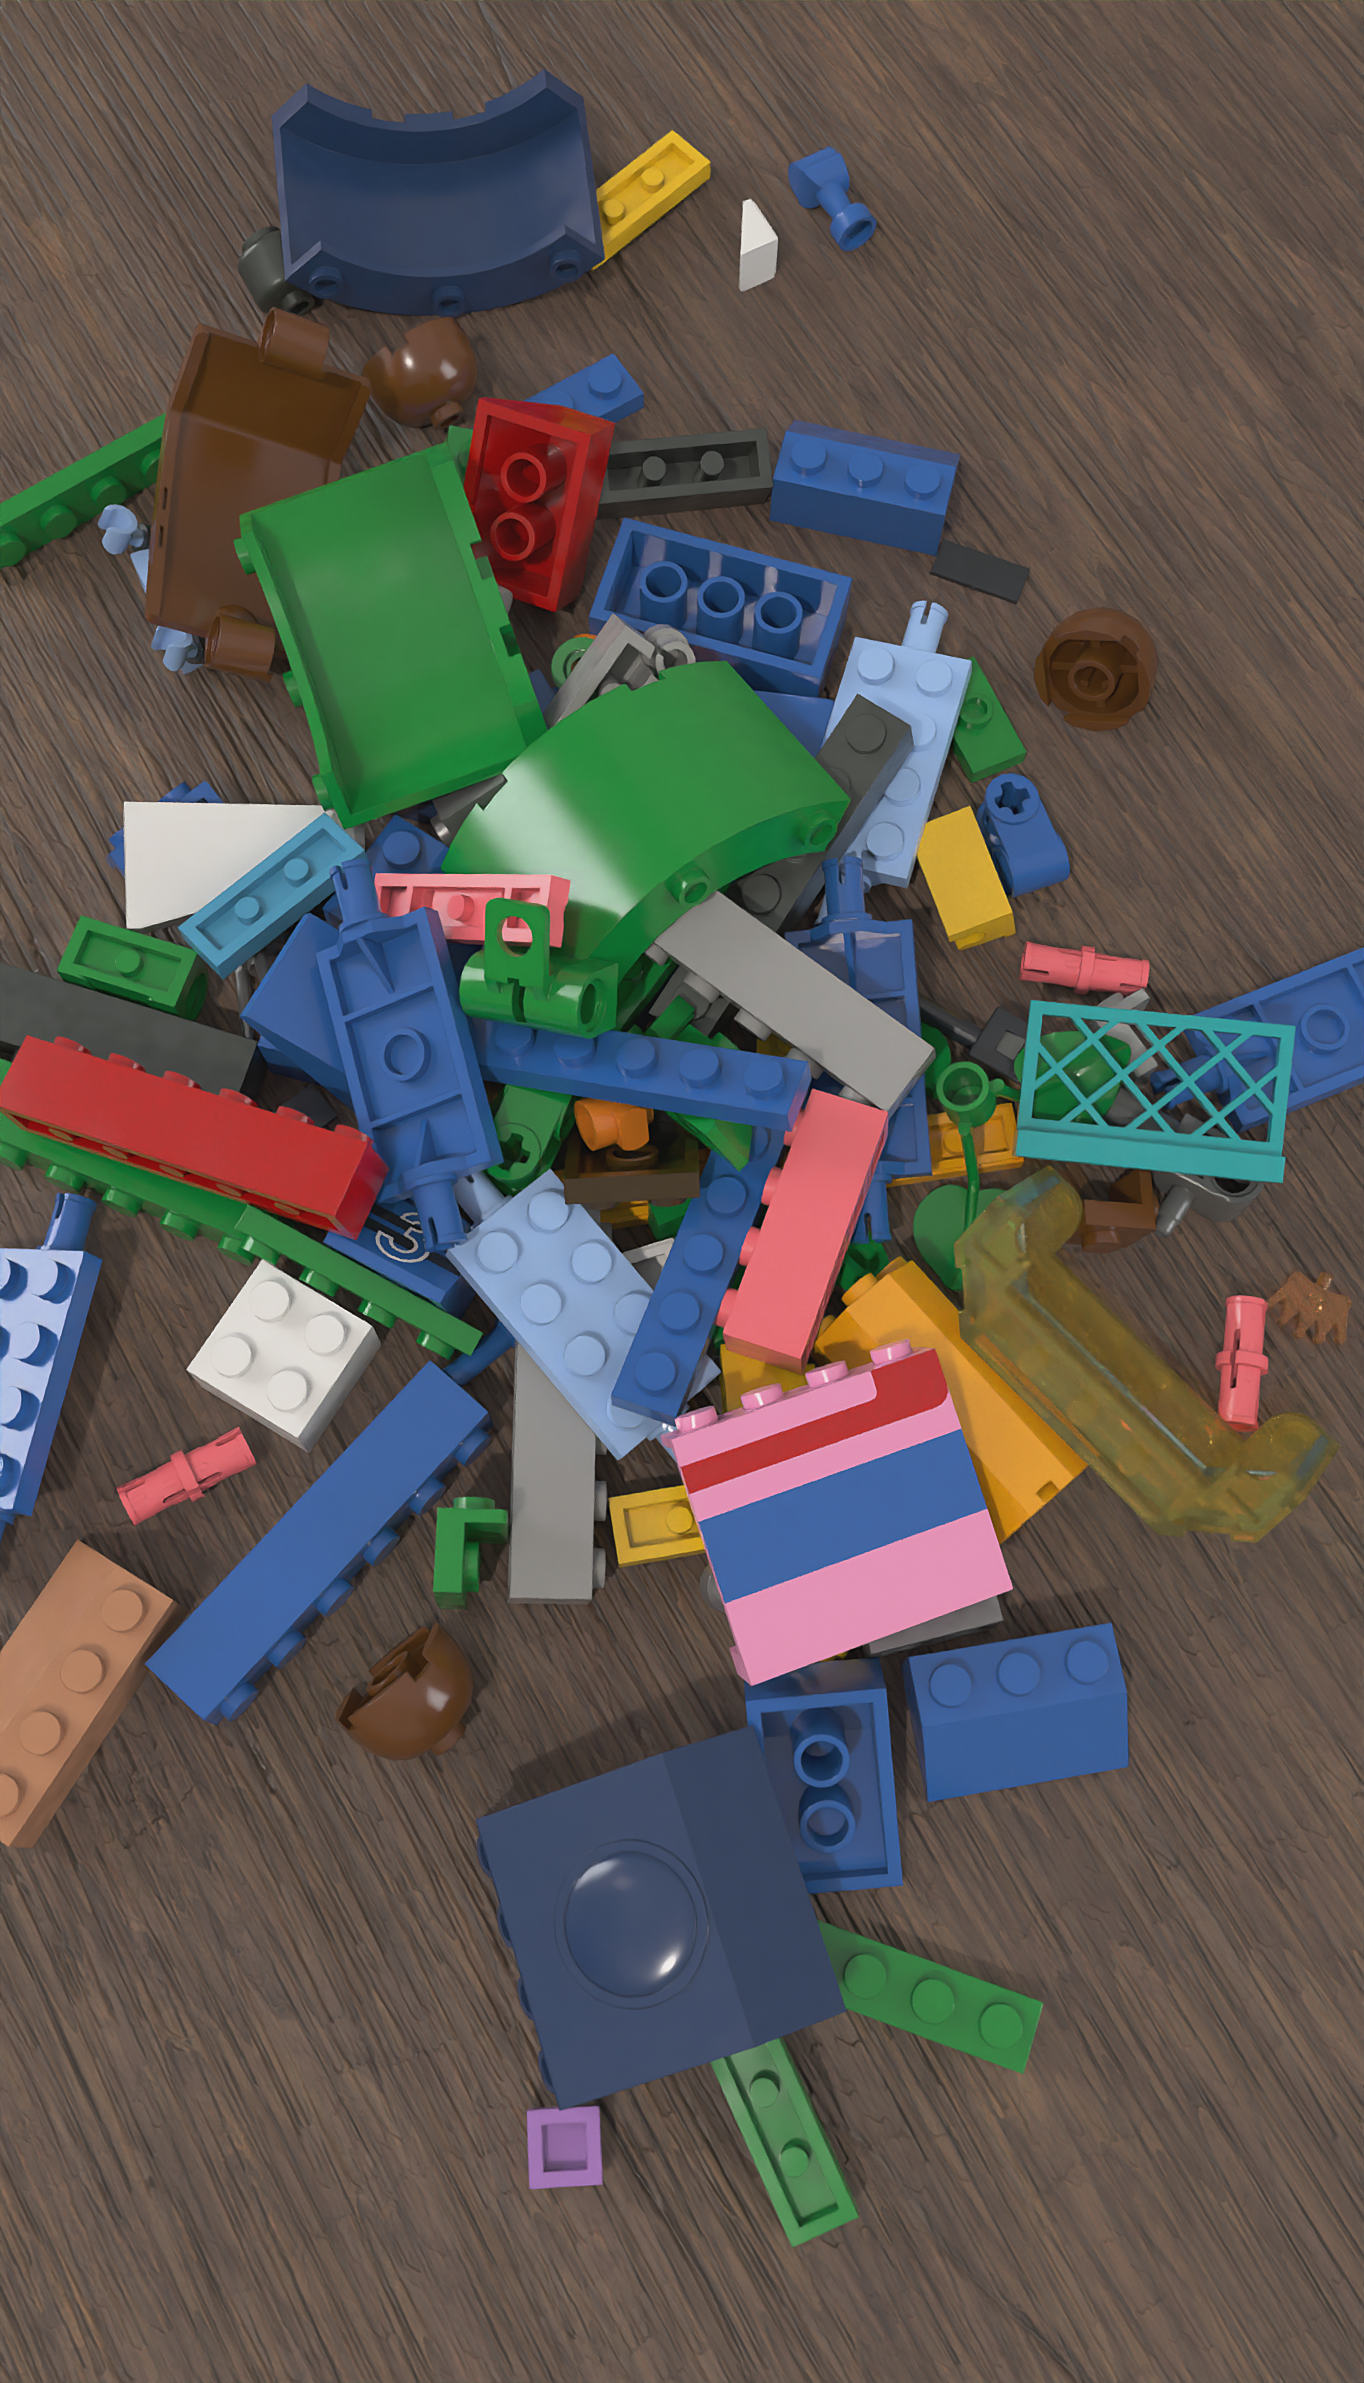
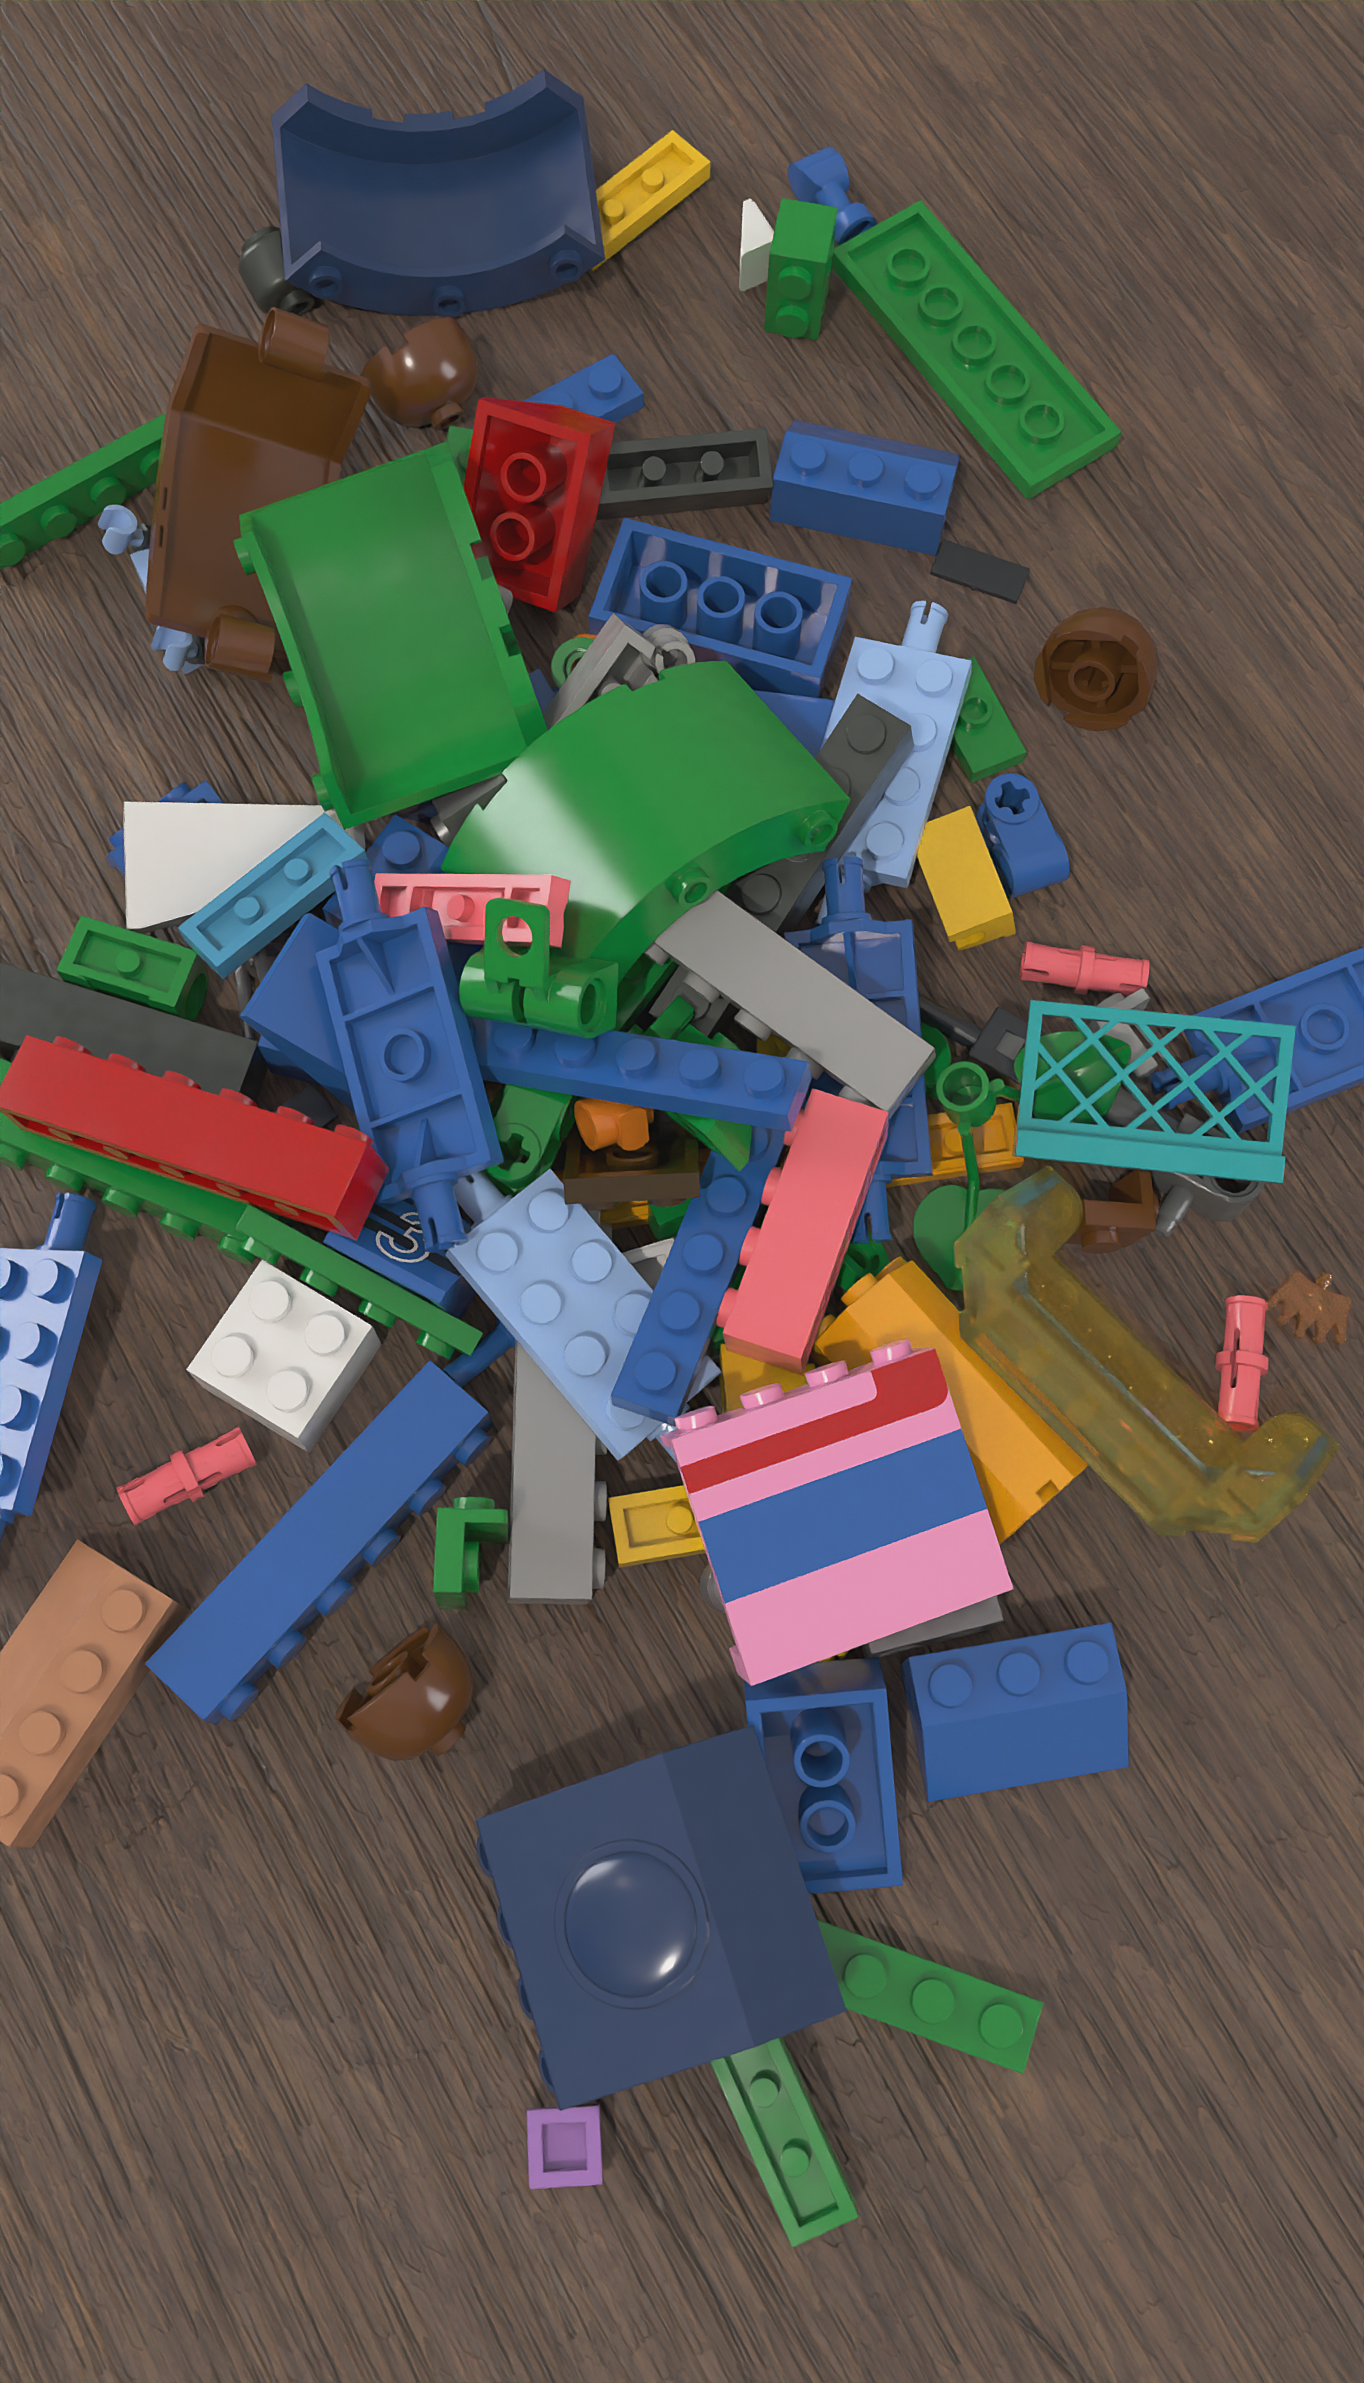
none -> green brick [764,198,838,340]
none -> green plate [832,200,1122,500]

